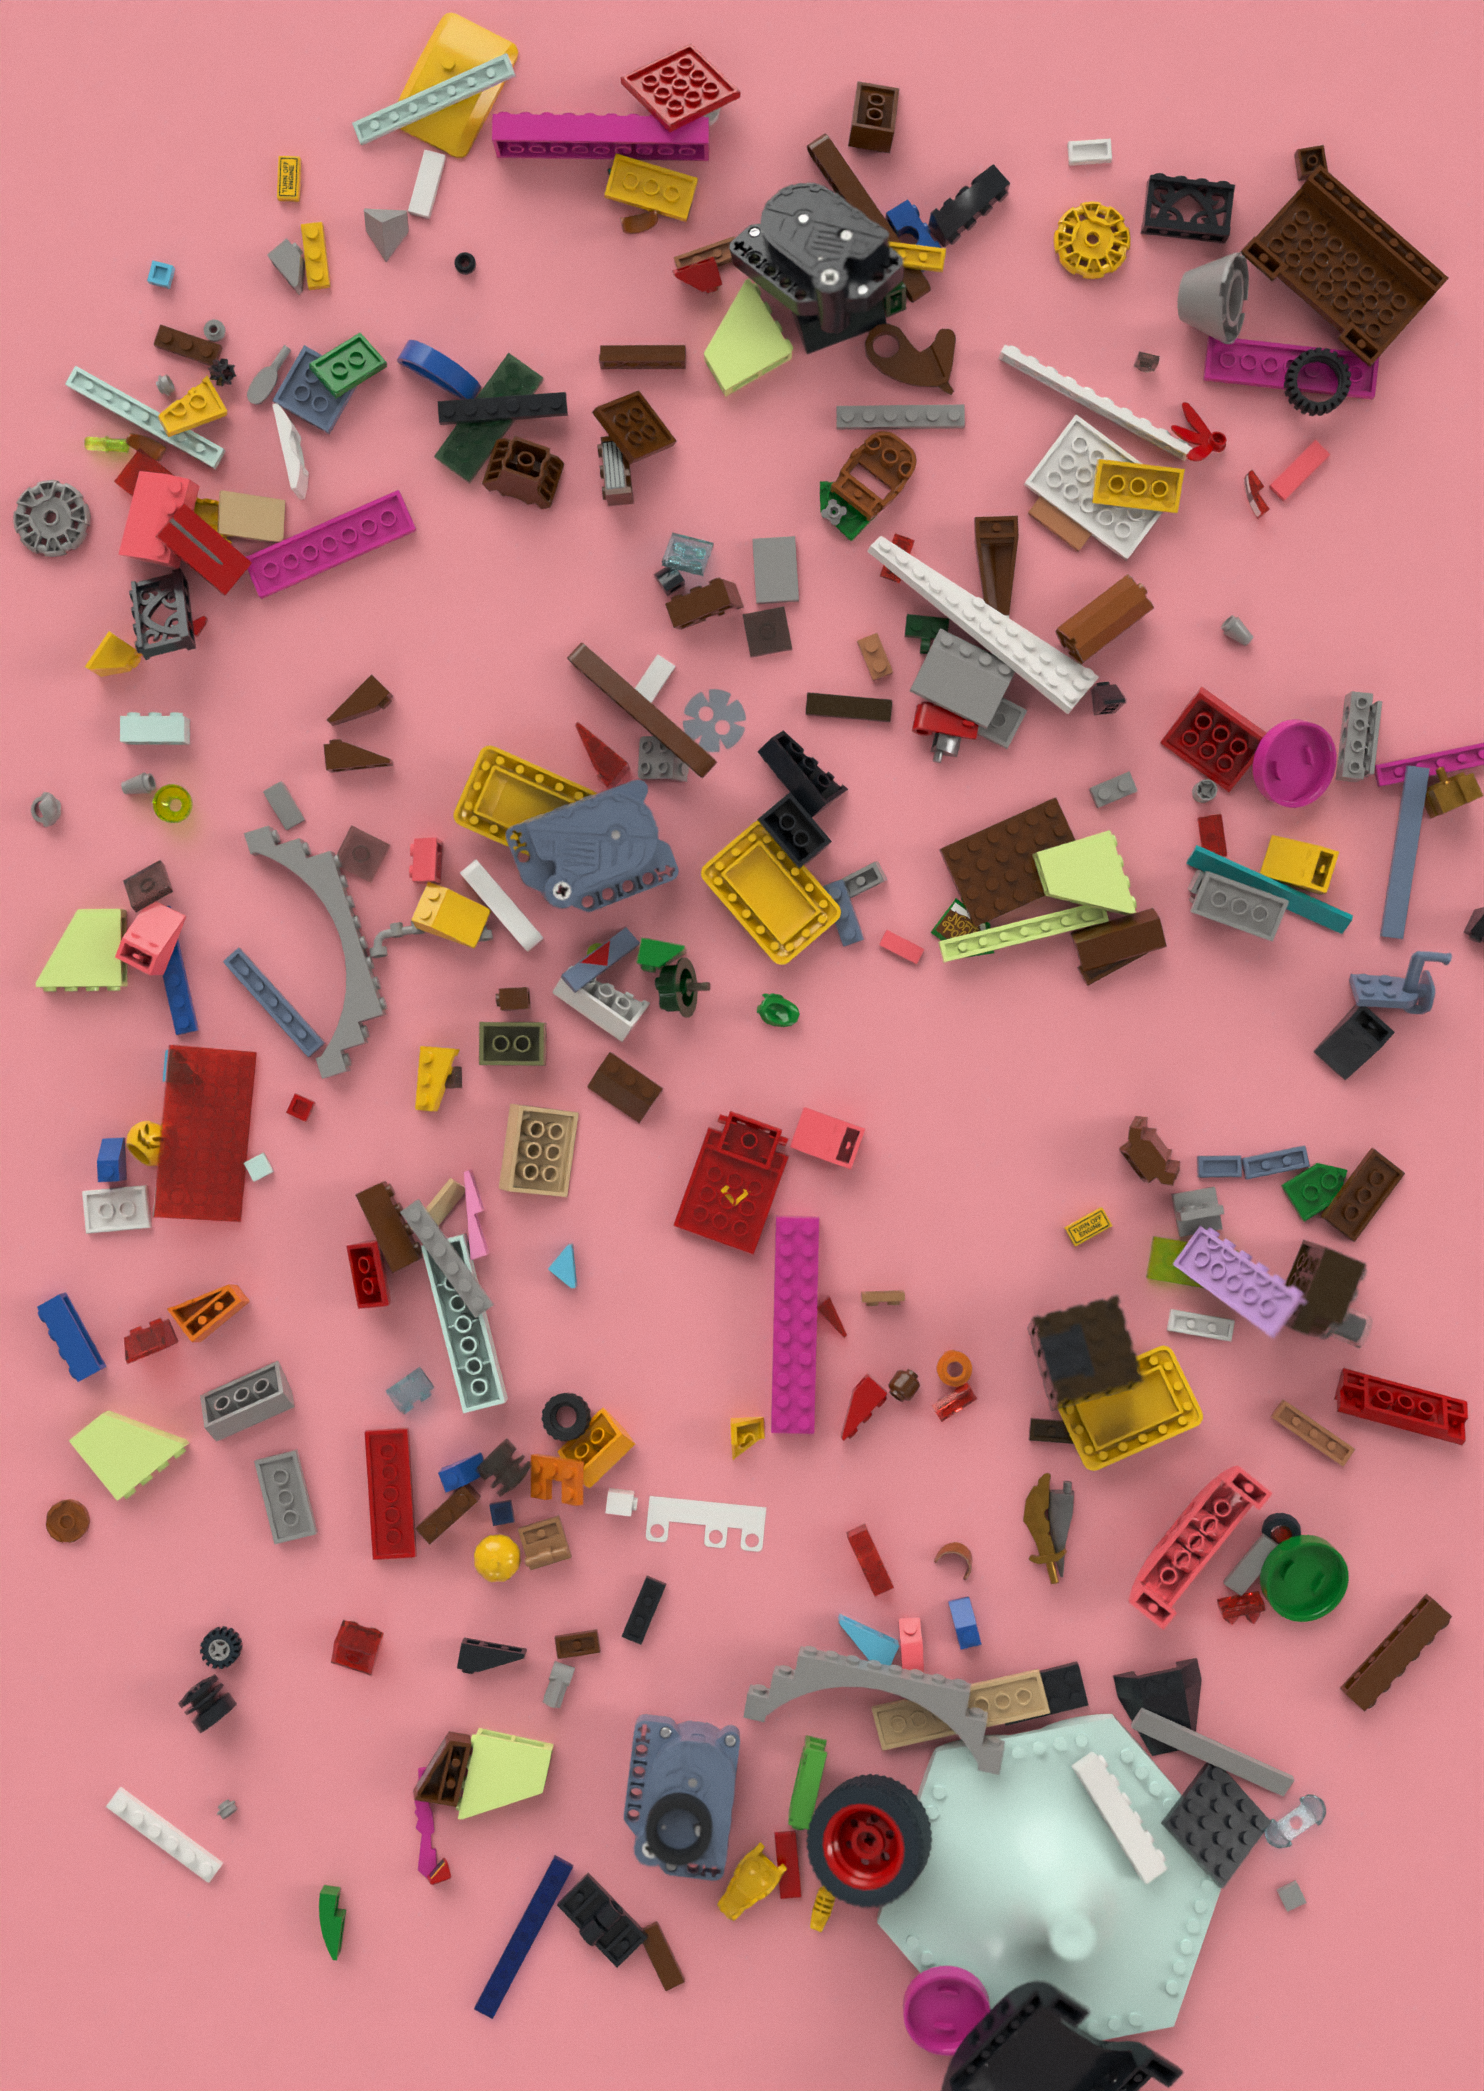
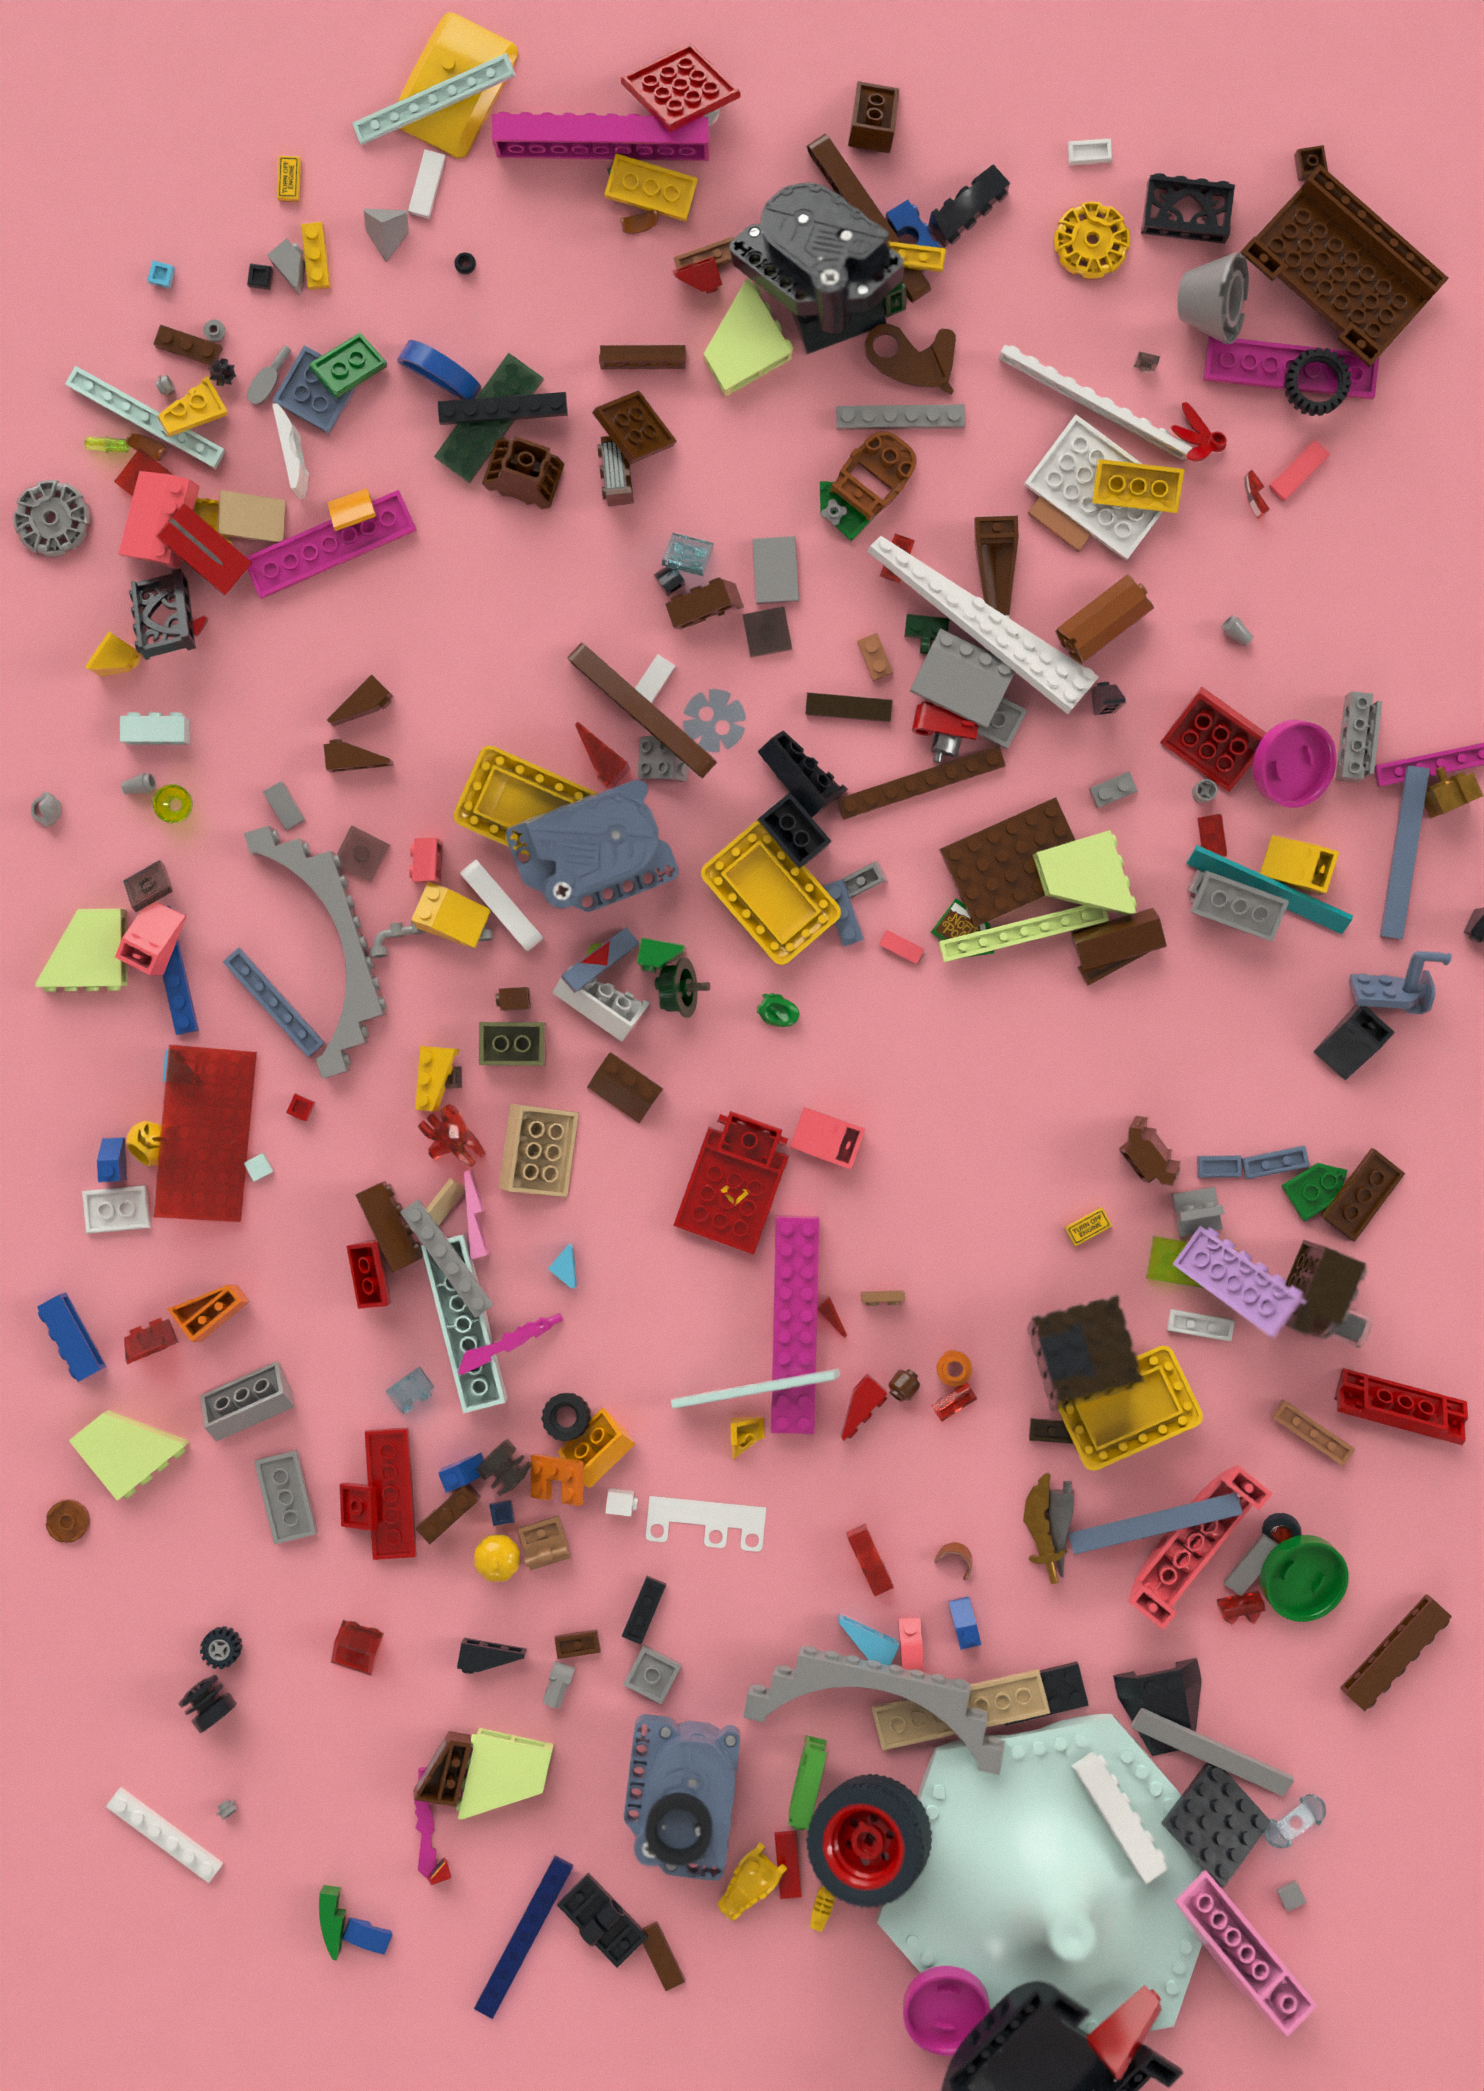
none -> black tile [247,264,273,290]
none -> light orange slope [328,488,376,531]
none -> red plate [340,1482,378,1531]
none -> blue slope [342,1917,392,1955]
none -> clear red piece [418,1104,486,1167]
none -> dark pink sword [458,1313,563,1375]
none -> light grey plate [623,1644,681,1705]
none -> light aqua tile [671,1368,840,1409]
none -> reddish brown plate [837,746,1006,820]
none -> sand blue tile [1068,1492,1243,1554]
none -> slope [1086,1985,1162,2080]
none -> bright pink slope [1175,1870,1317,2037]

